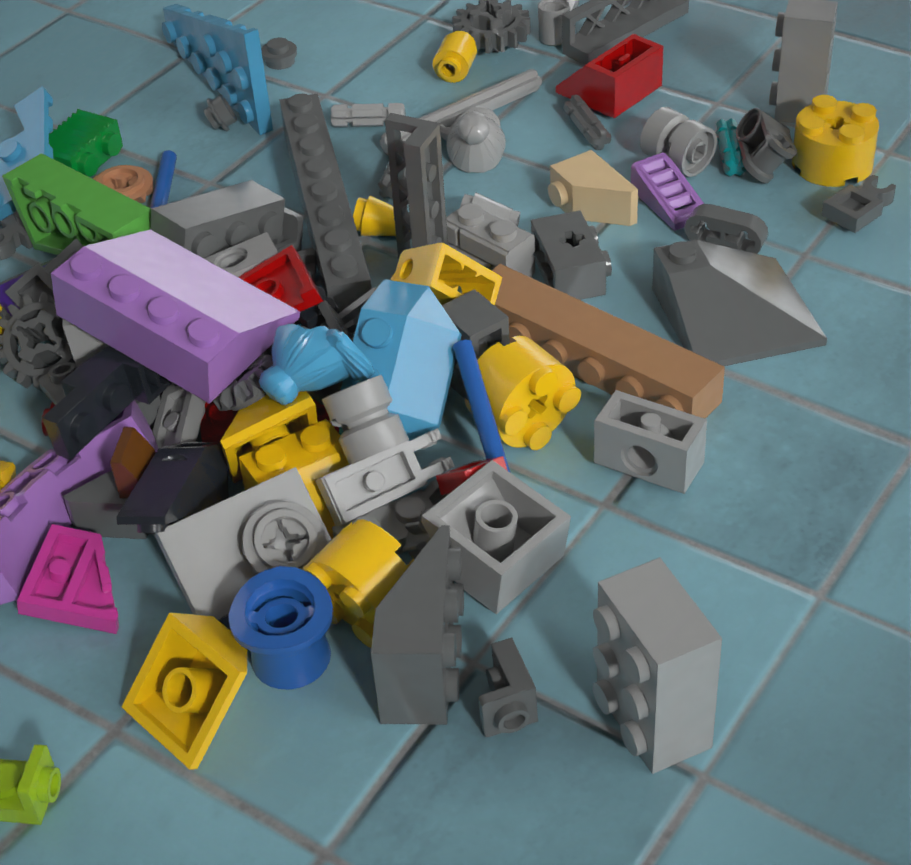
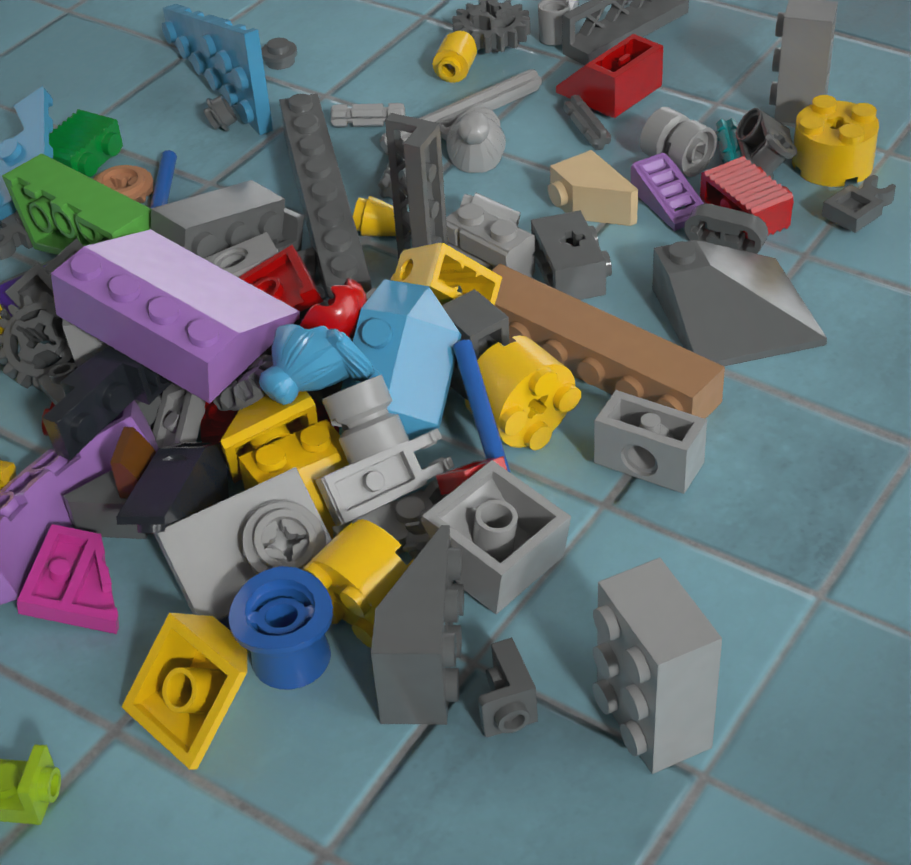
none -> red hair [300,278,367,340]
none -> brick [700,156,794,240]

